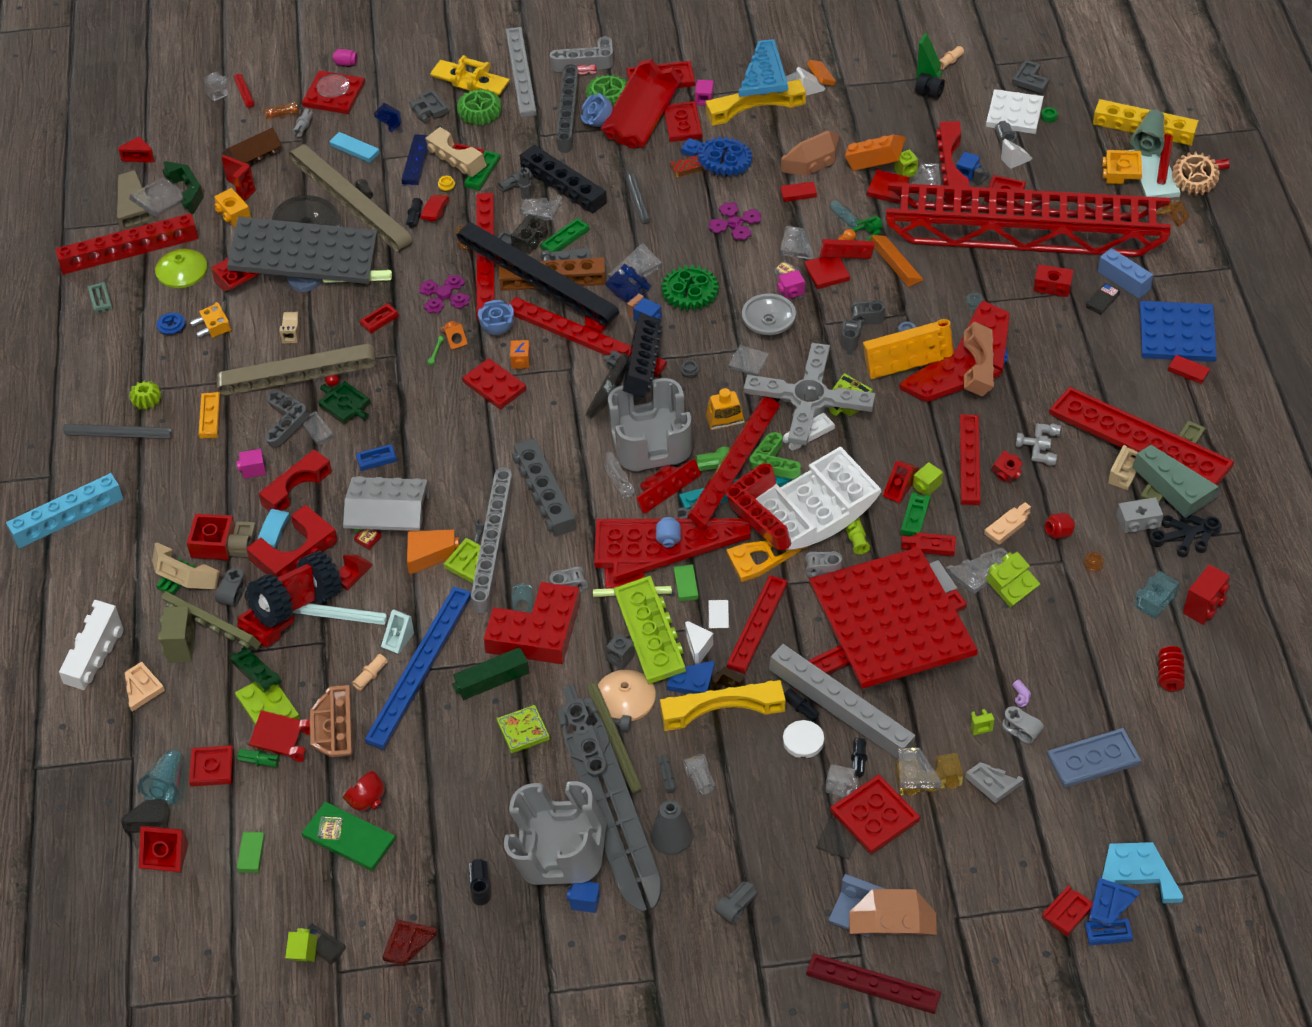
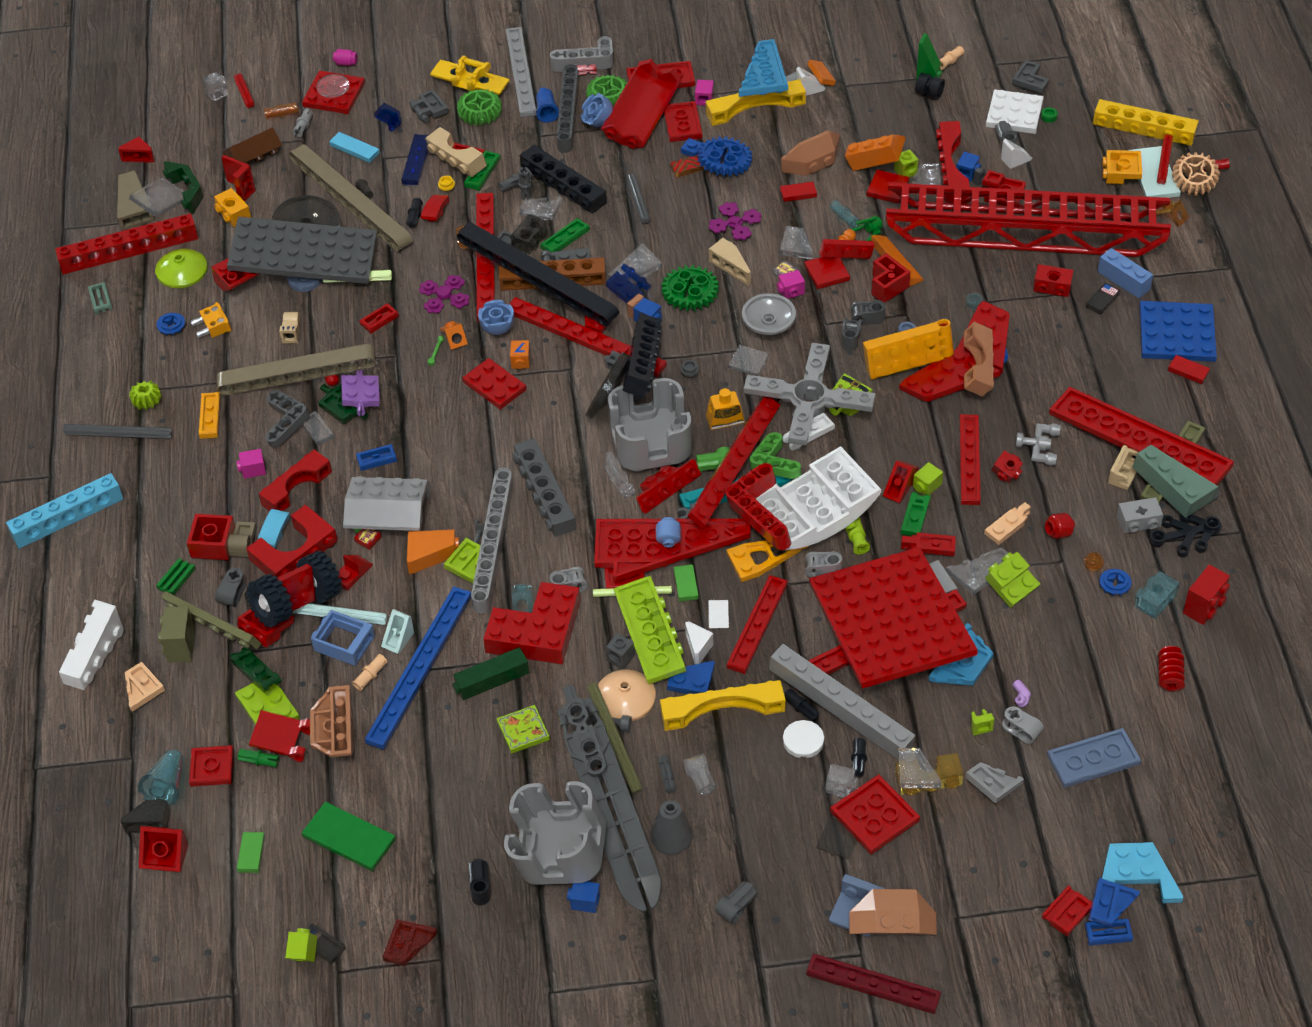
tan slope [152,542,220,589] -> none
clear tile [317,816,343,840] -> none
red cylinder [343,770,385,811] -> none
dark brown bracket [712,667,745,691] -> none
sand green cone [1130,110,1165,157] -> none
none -> medium blue window [311,610,375,666]
none -> medium lavender plate [341,370,379,416]
none -> blue plant [536,87,559,123]
none -> tan slope [709,238,751,286]
none -> red brick [871,253,911,303]
none -> dark azure wing [928,623,994,686]
none -> red tile [982,170,1005,188]
none -> blue gear [1099,569,1132,596]

